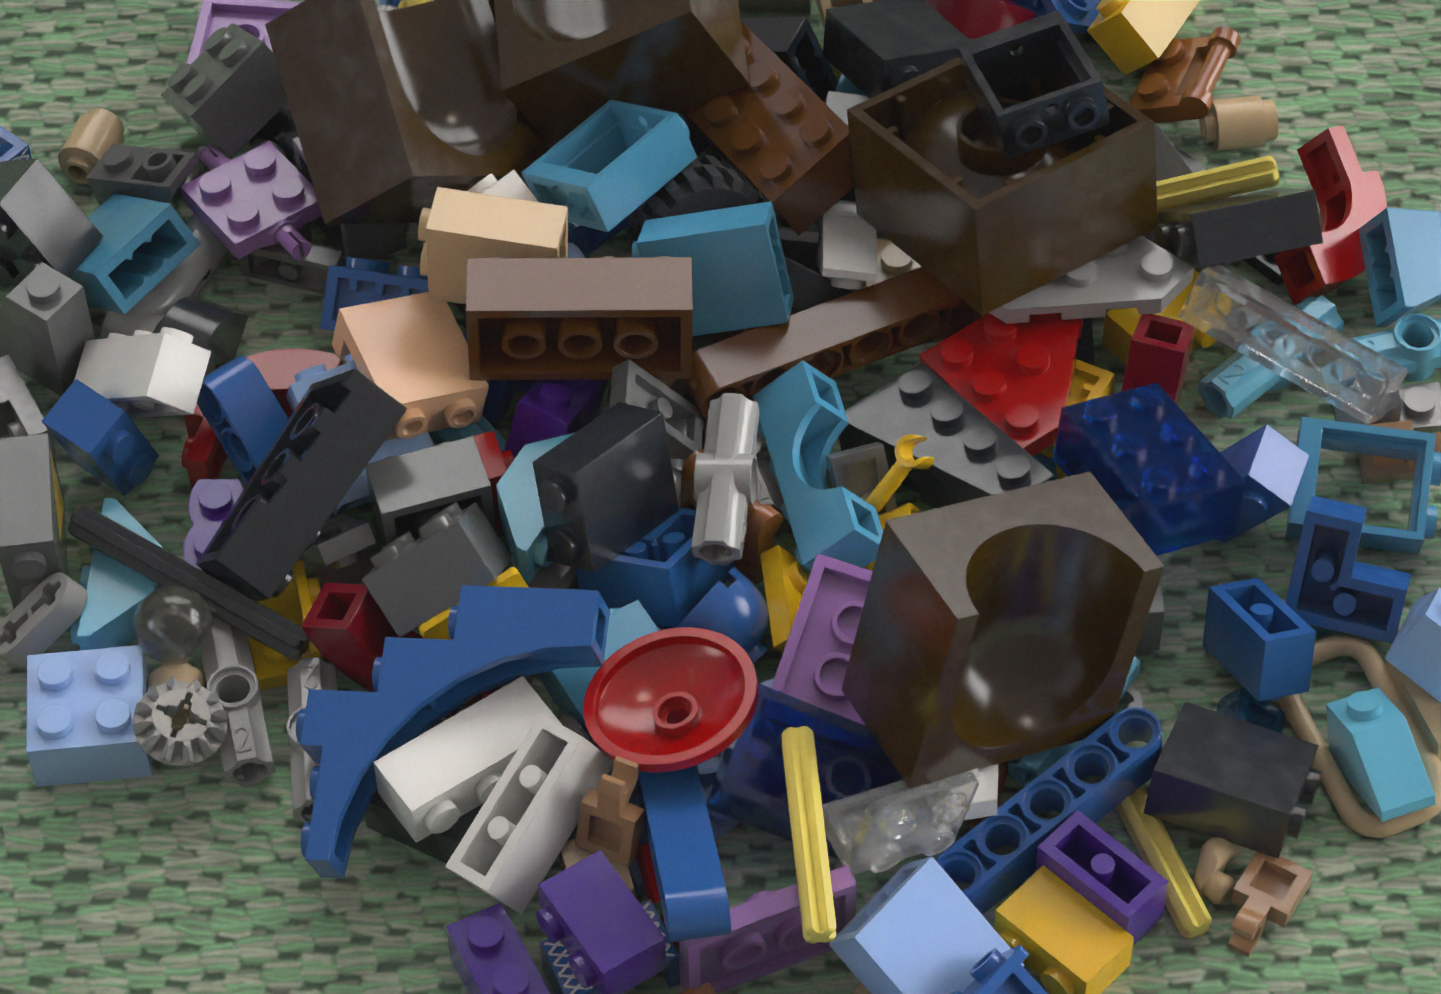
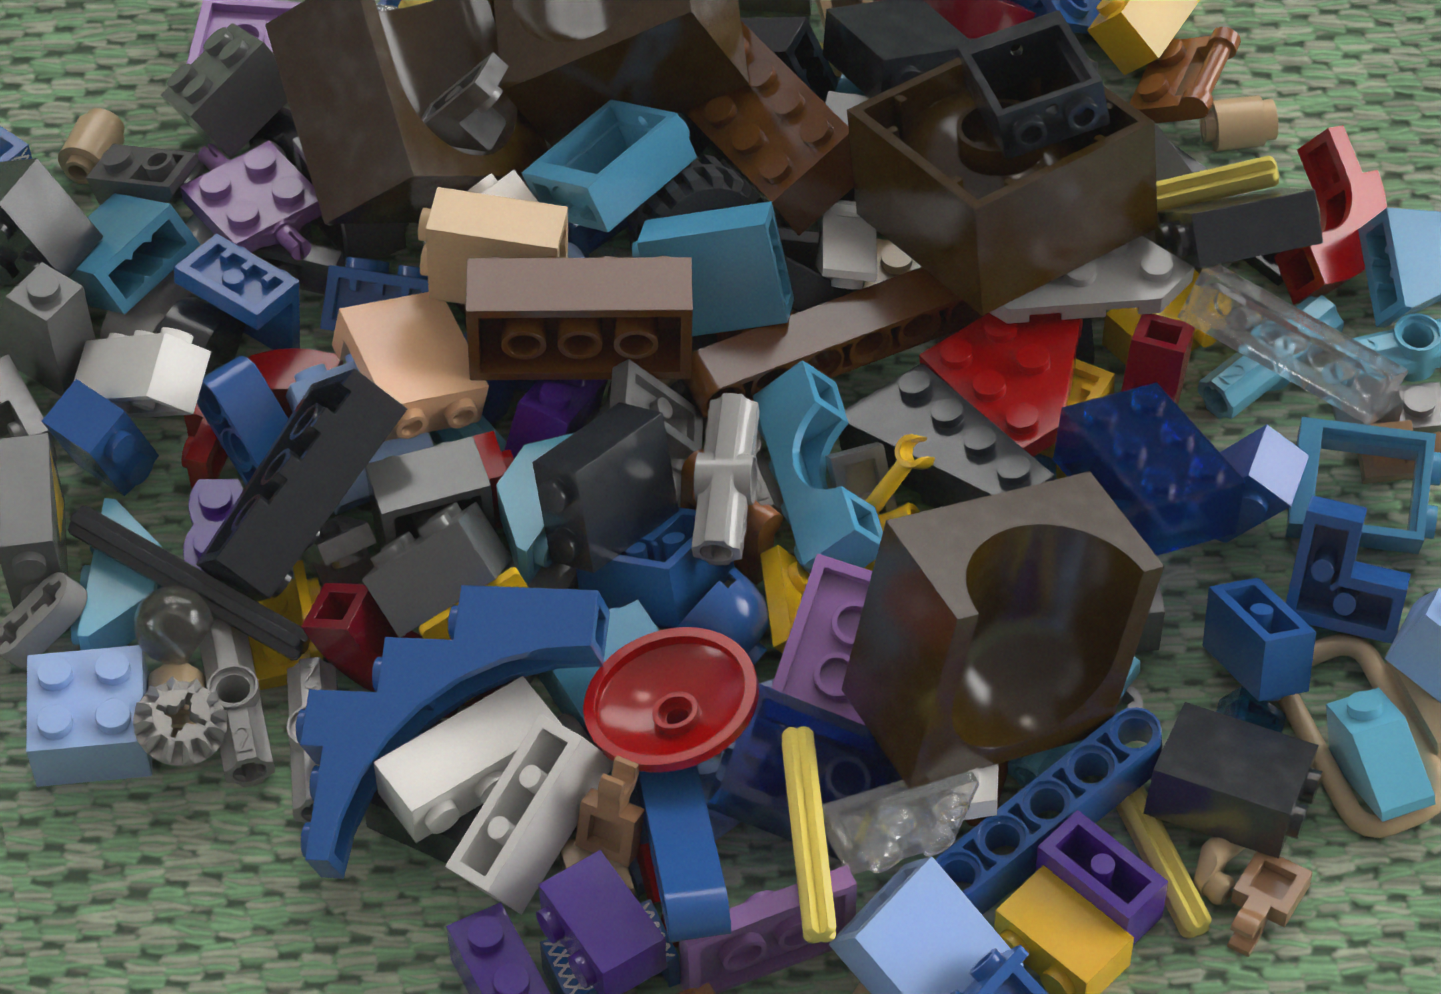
none -> blue bracket [174,233,300,350]
none -> flat silver slope [421,52,509,151]

